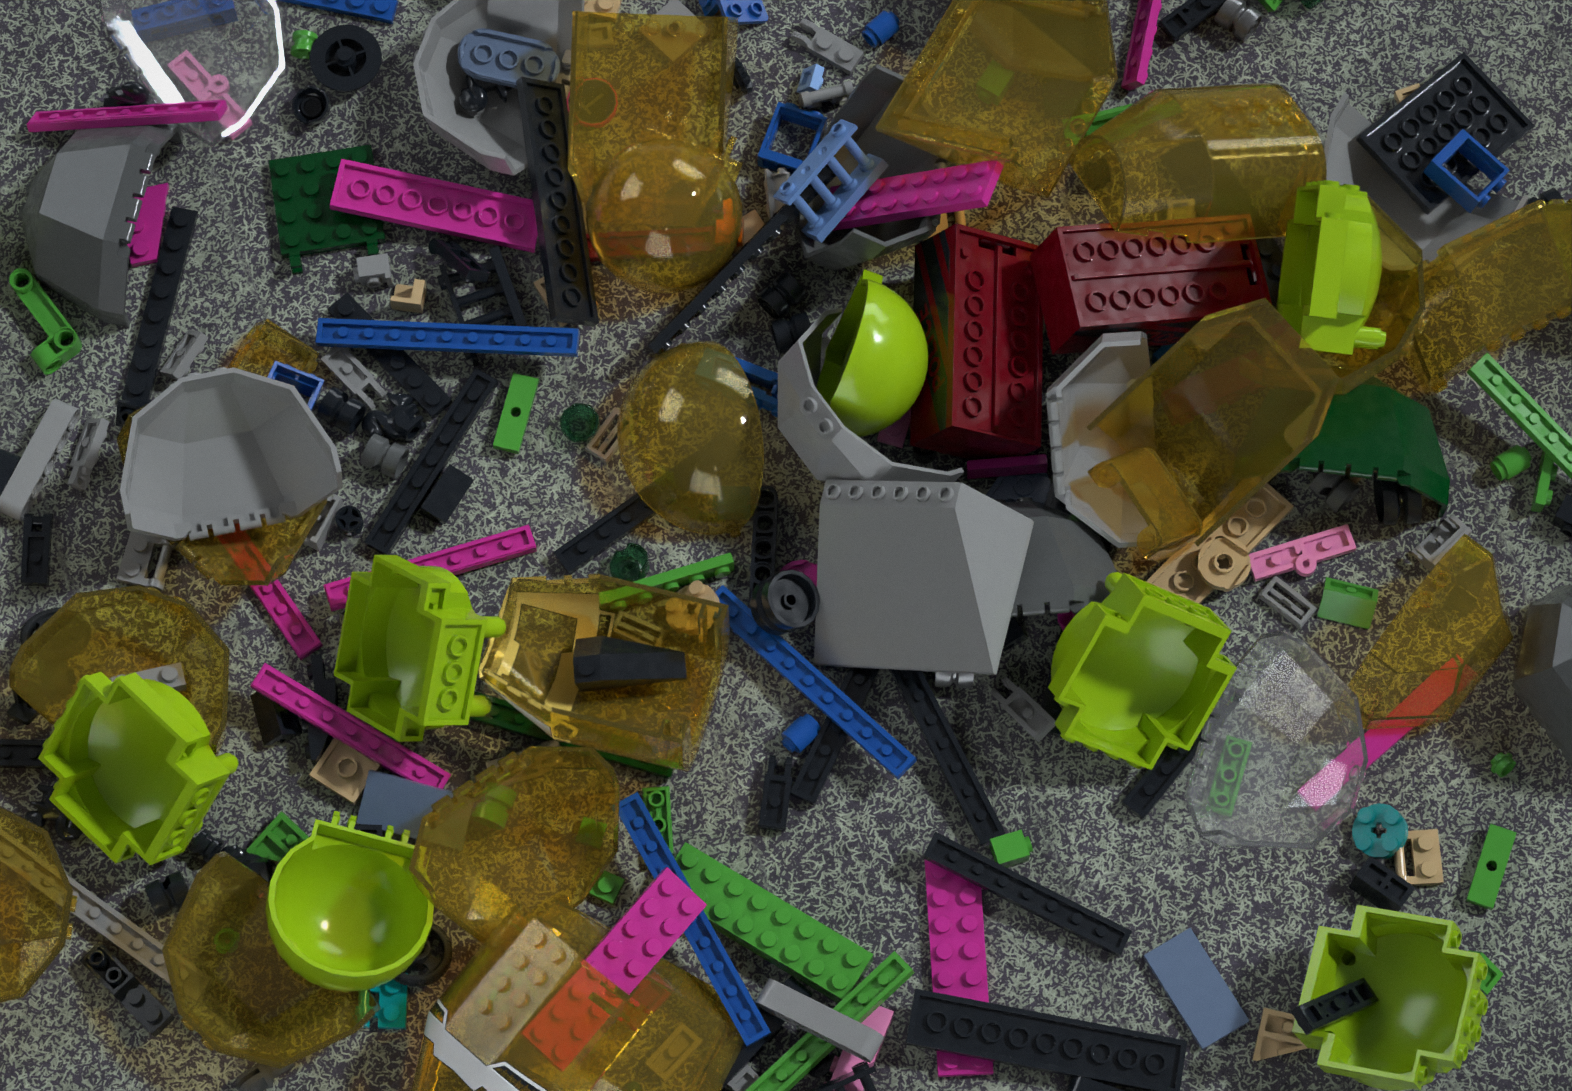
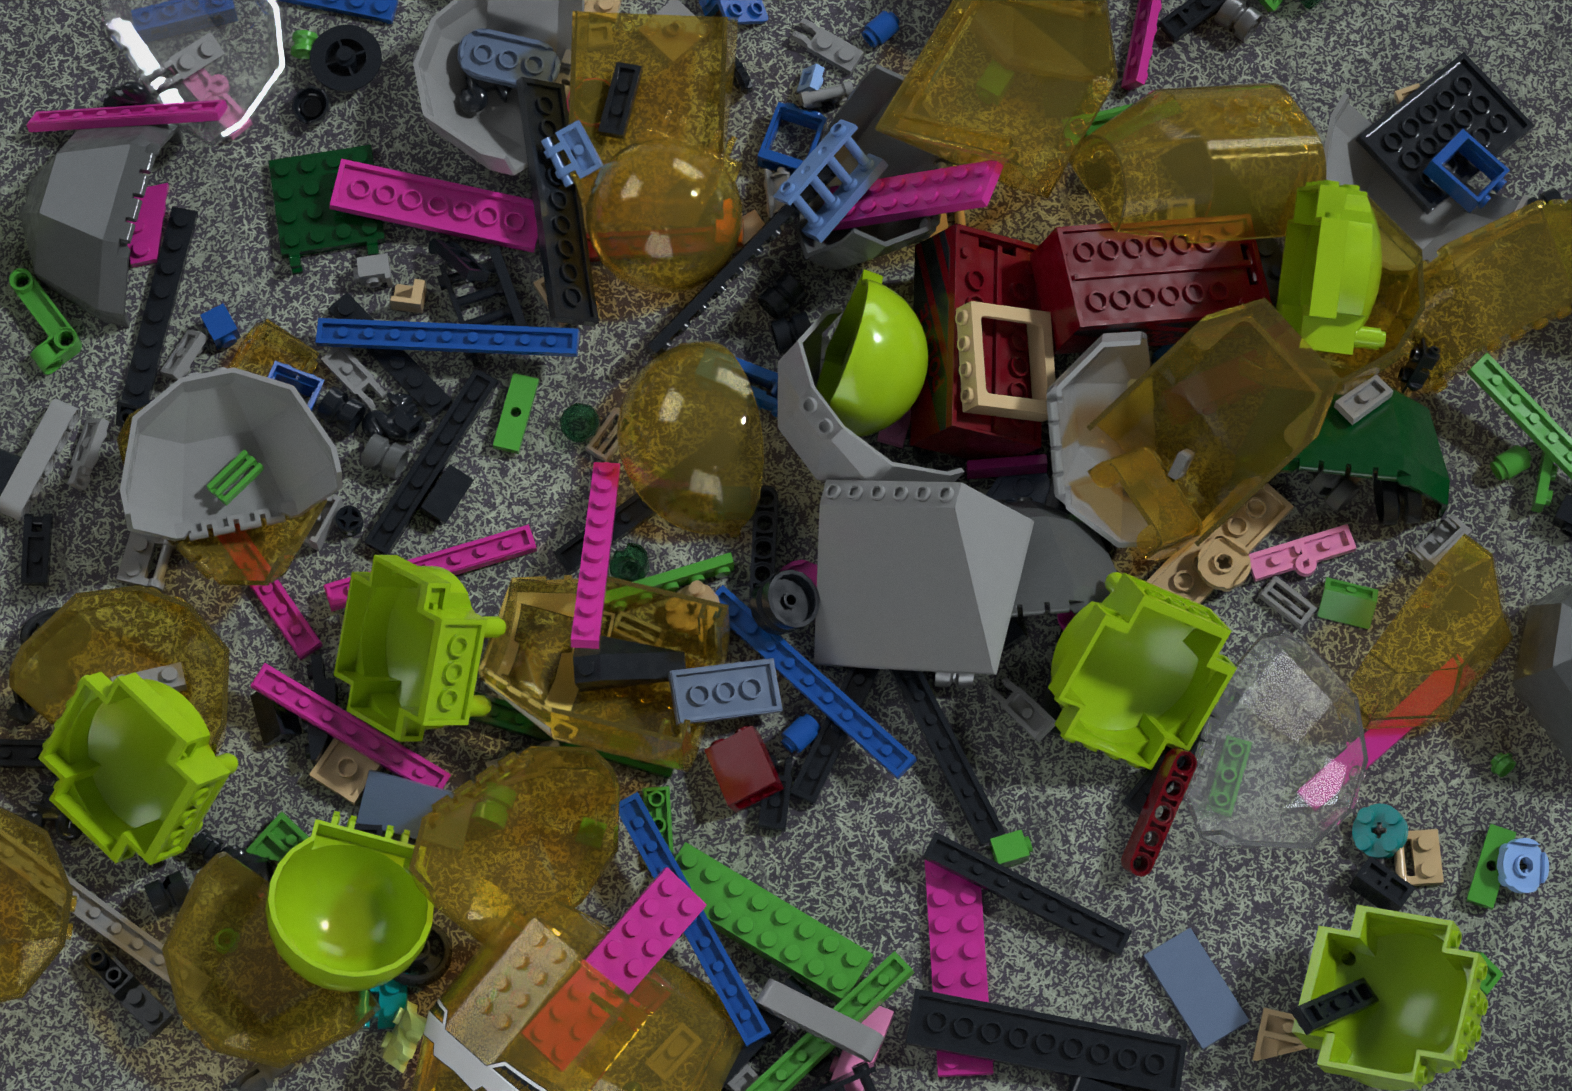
bright green plate [588,868,625,906] -> none
none -> light grey hinge [152,32,225,90]
none -> blue brick [200,303,241,350]
none -> bright green tile [206,449,264,506]
none -> yellowish green plate [381,1001,427,1073]
none -> medium blue plate [541,120,604,187]
none -> dark pink plate [571,462,620,649]
none -> black plate [598,62,643,140]
none -> sand blue tile [668,658,783,726]
none -> dark red brick [704,726,784,813]
none -> tan piece [955,301,1056,422]
none -> dark red beam [1121,748,1197,877]
none -> light grey tile [1167,448,1195,480]
none -> light grey plate [1334,373,1393,425]
none -> black hinge [1398,337,1440,393]
none -> light blue plate [1497,838,1549,893]

